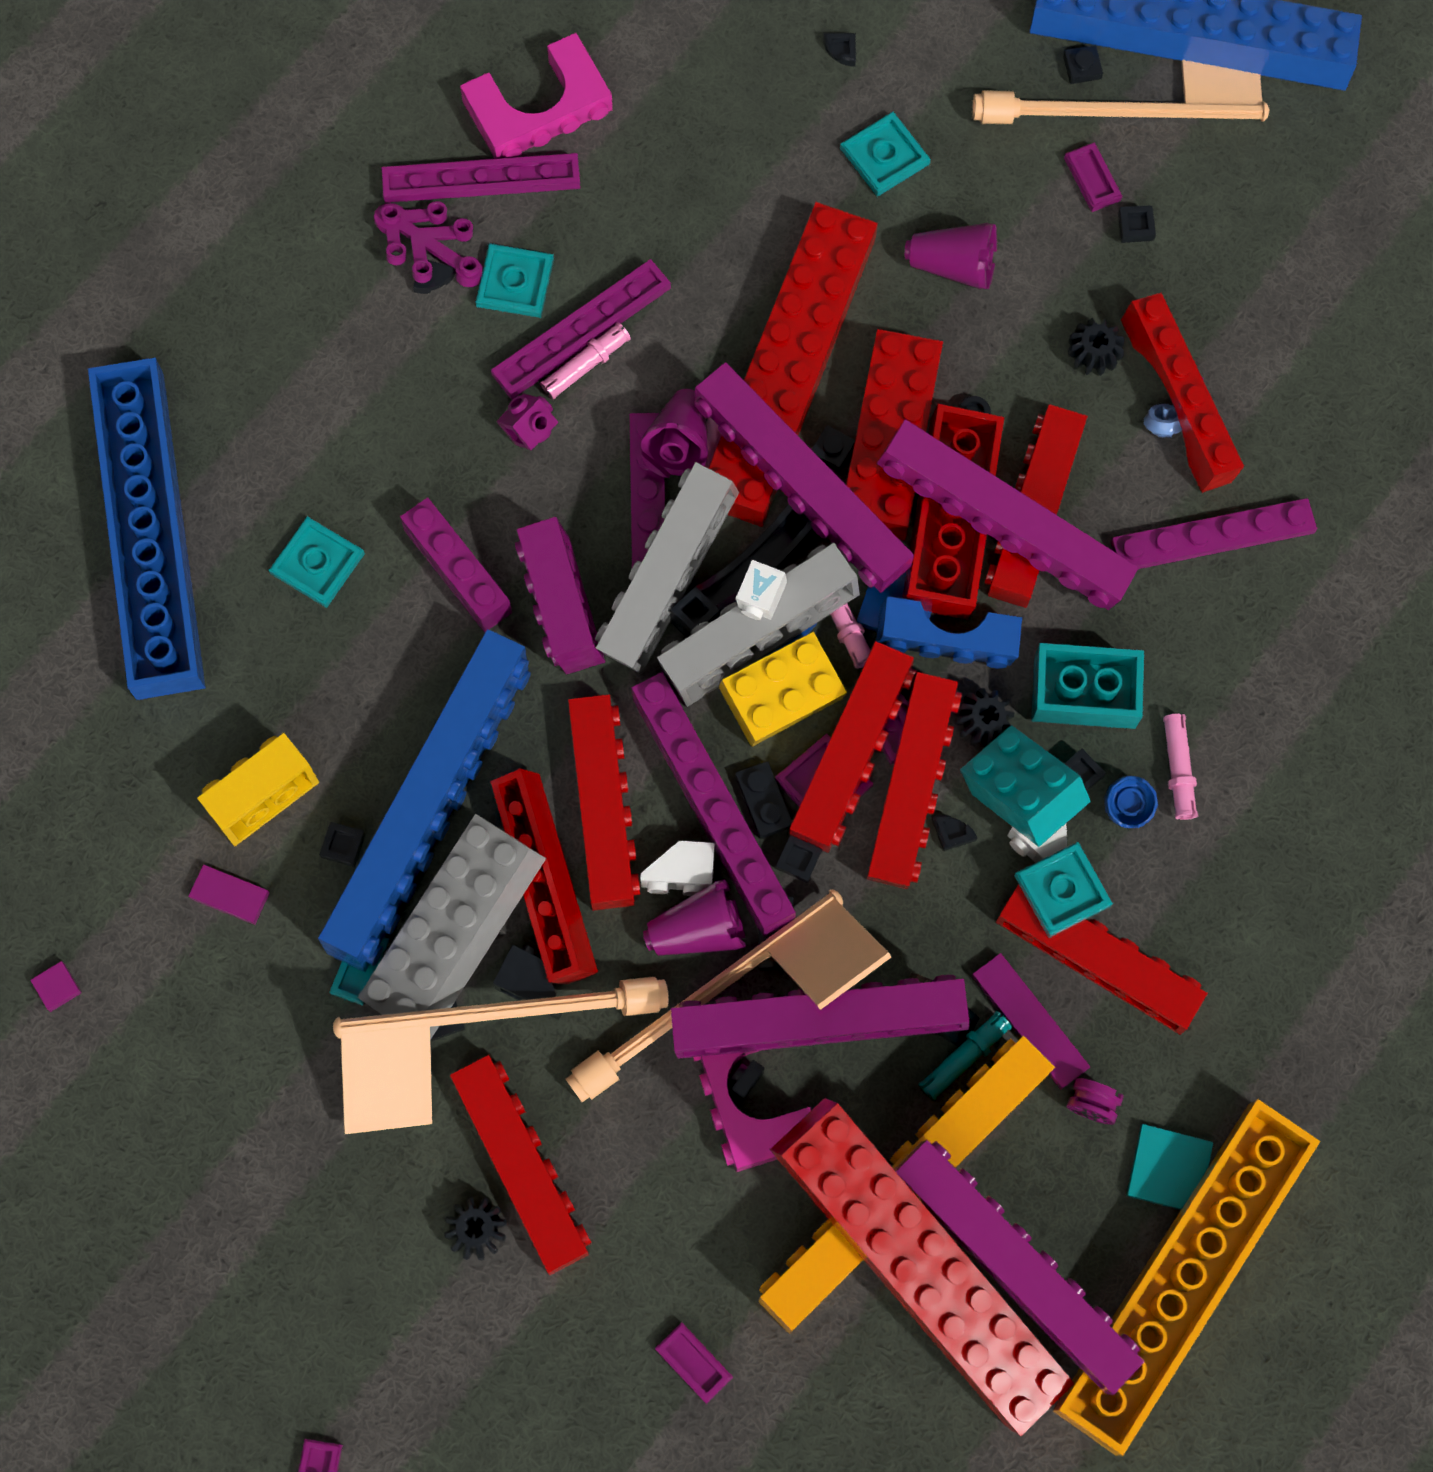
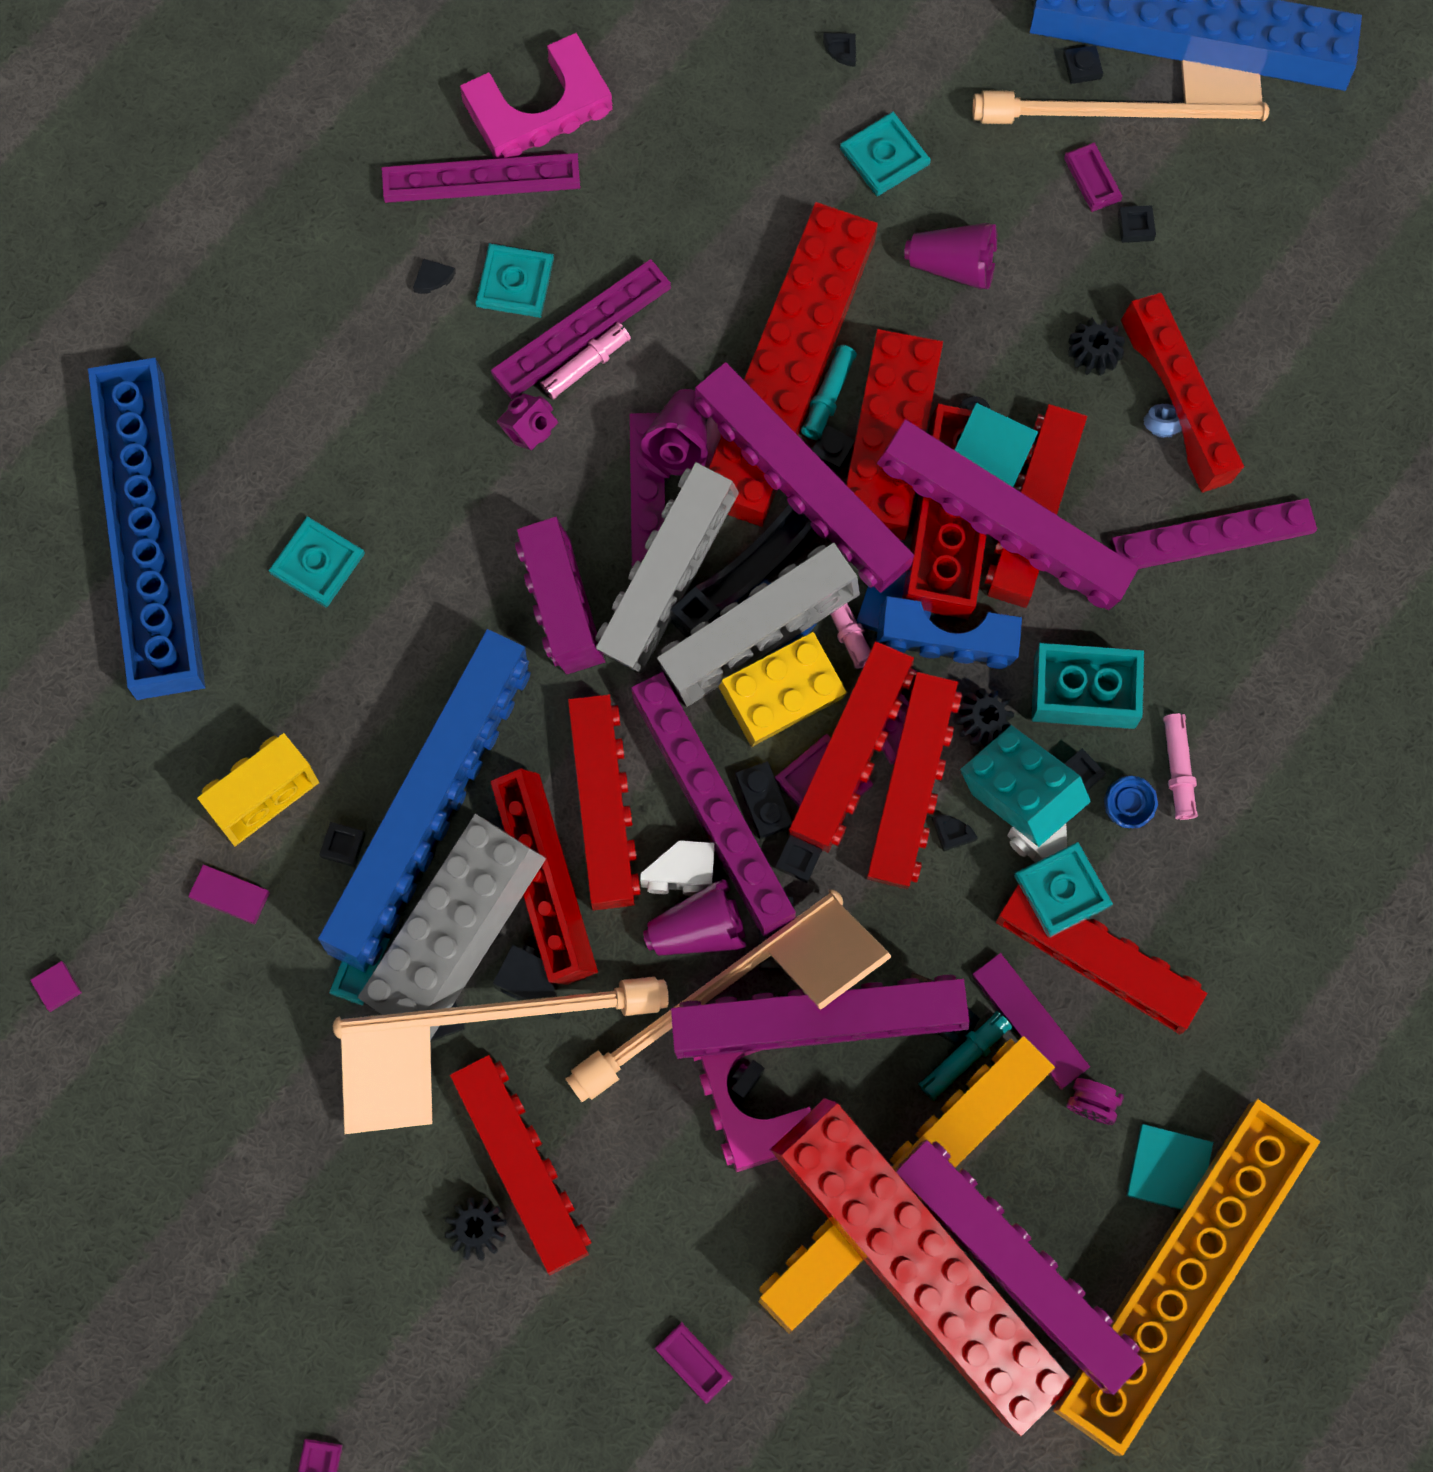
magenta plant [374,201,482,287] -> none
magenta brick [400,497,512,633] -> none
white brick [736,560,787,620] -> none
none -> teal pin [801,345,857,440]
none -> teal tile [954,403,1038,487]

